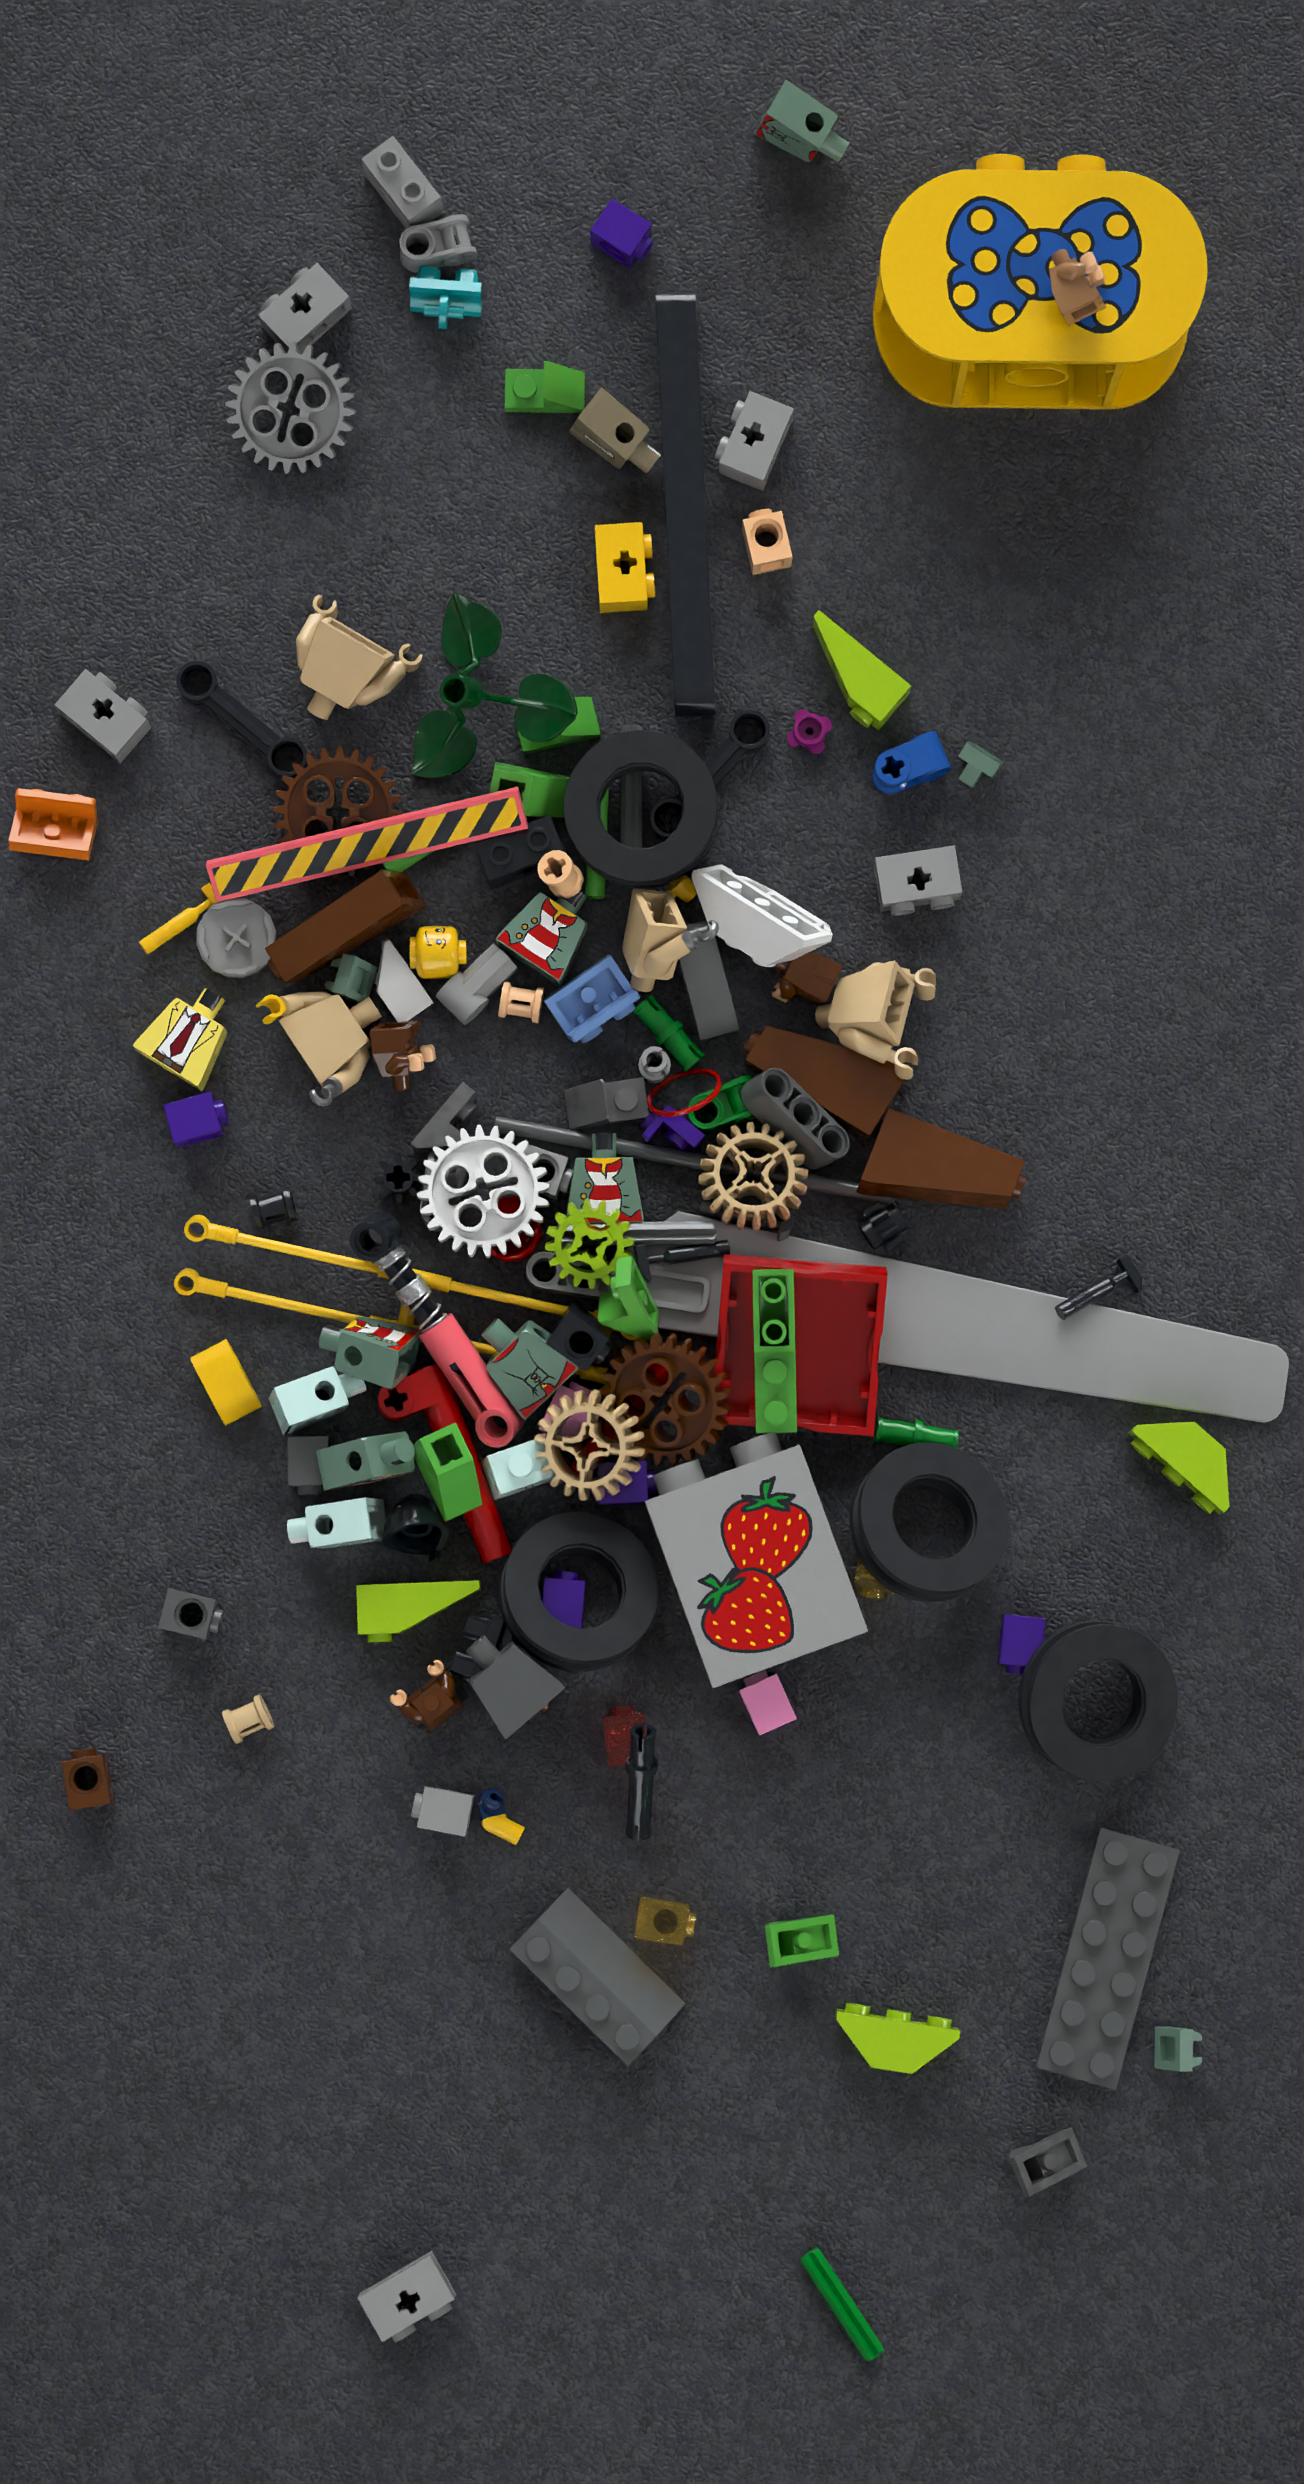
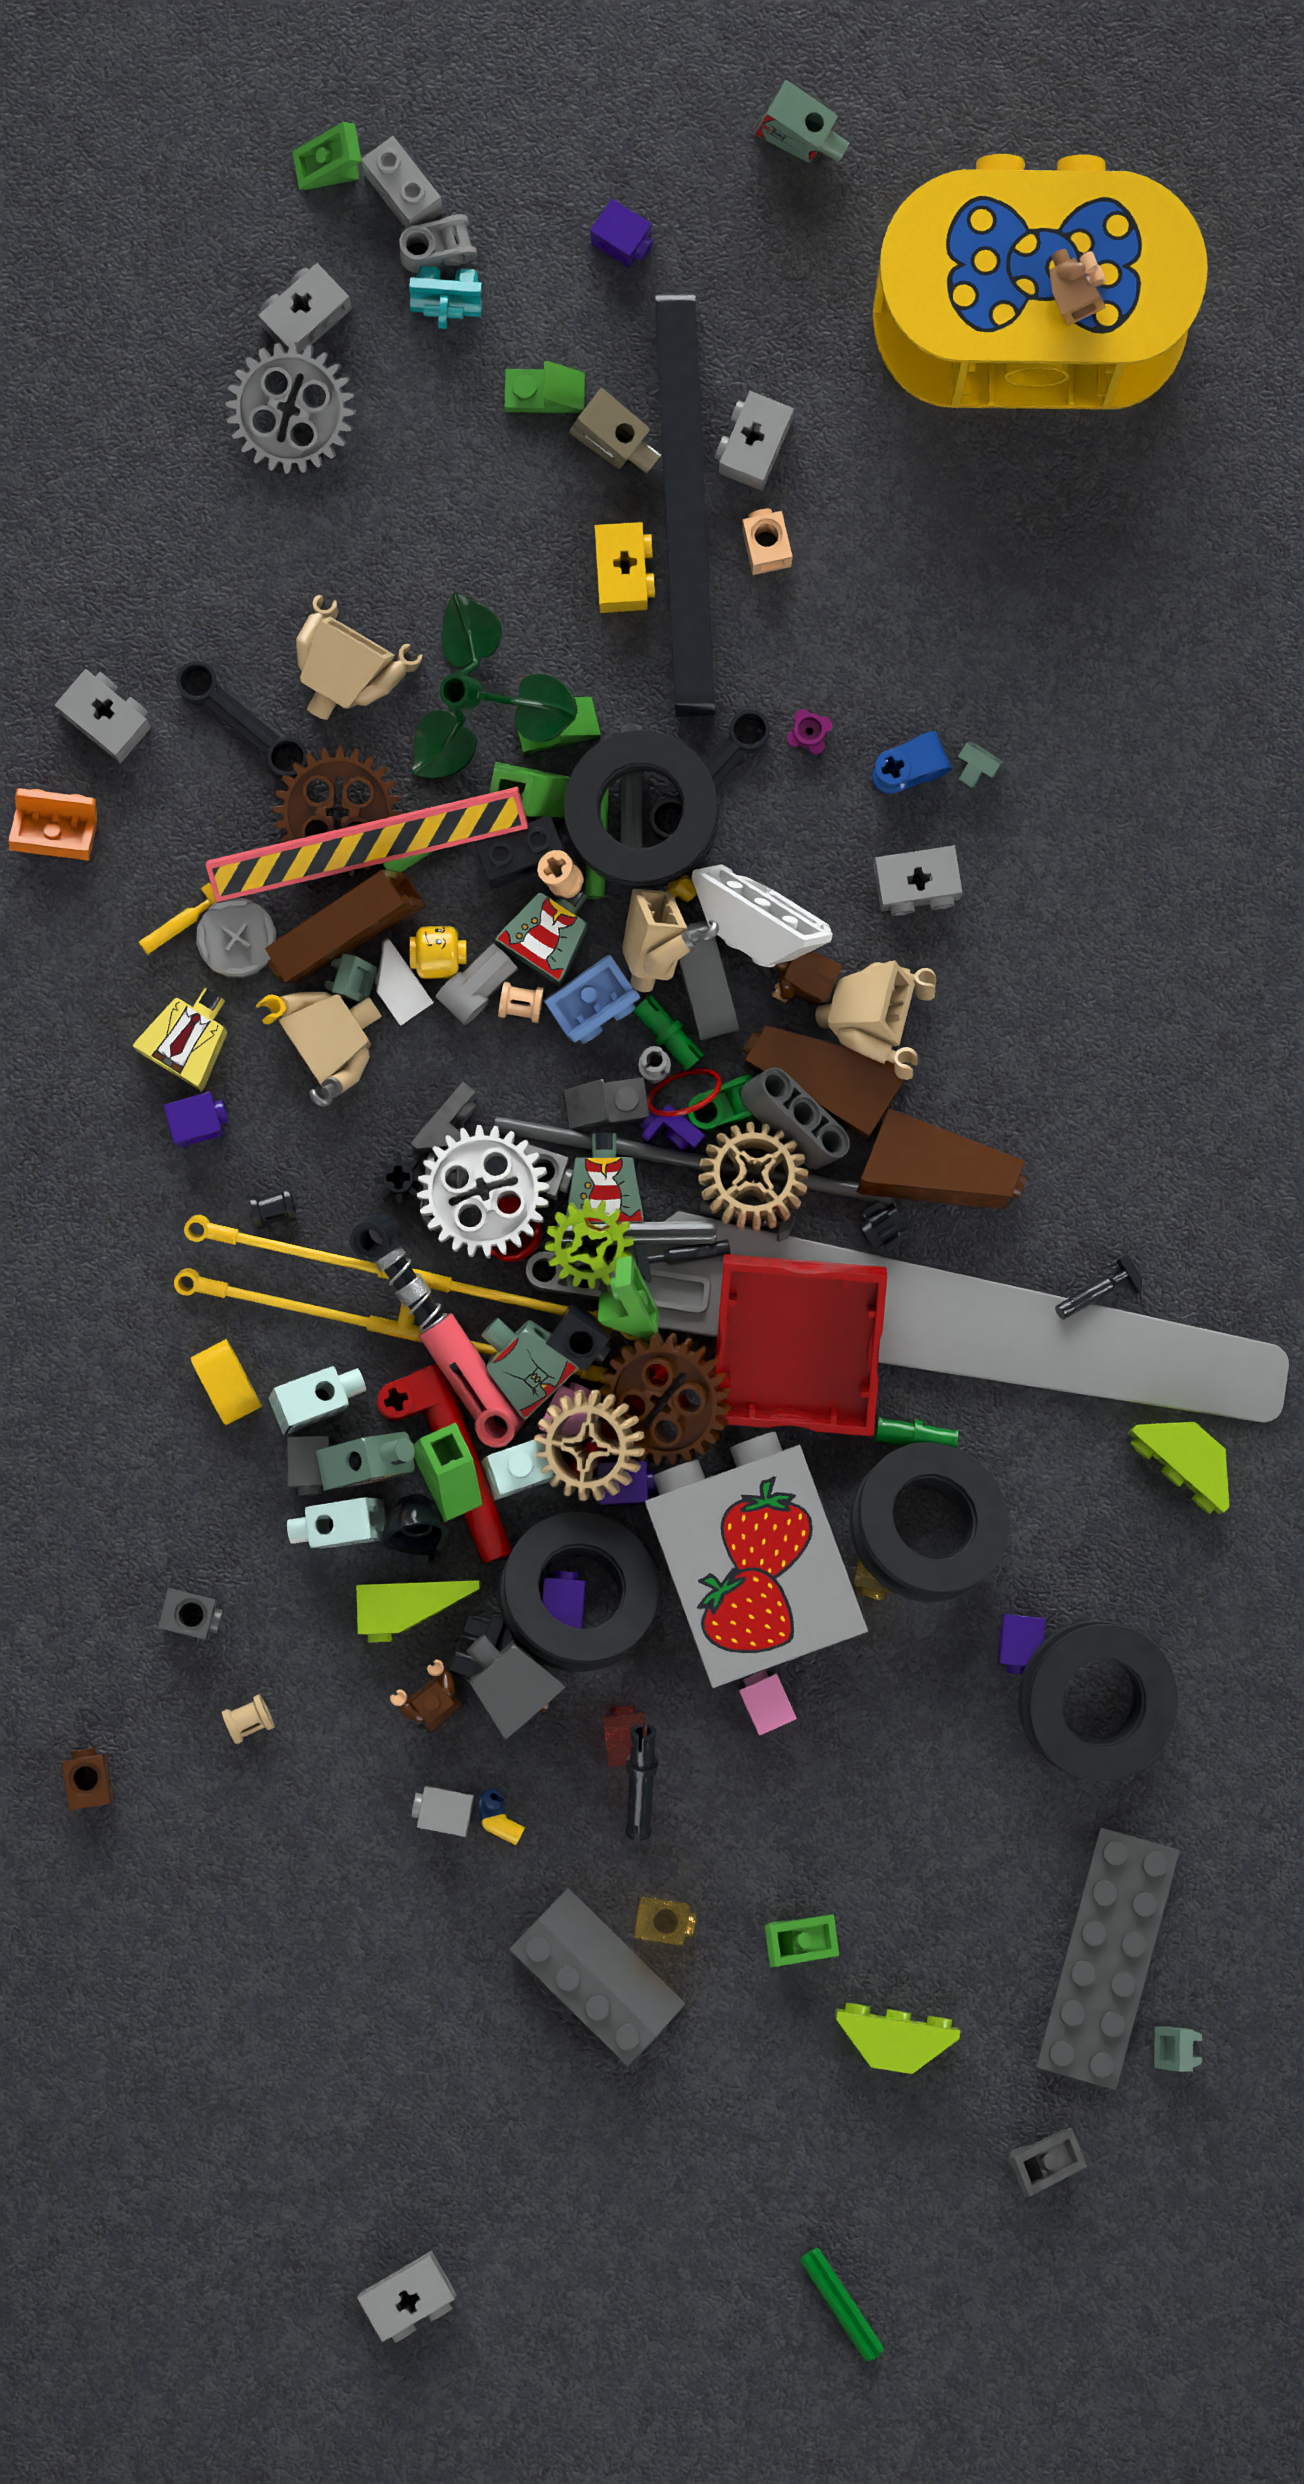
sand green torso [319,1317,422,1389] -> none
reddish brown piece [370,1020,436,1090] -> none
bright green slope [752,1269,797,1433] -> none
lime slope [812,610,911,731] -> none
none -> bright green slope [292,122,362,190]

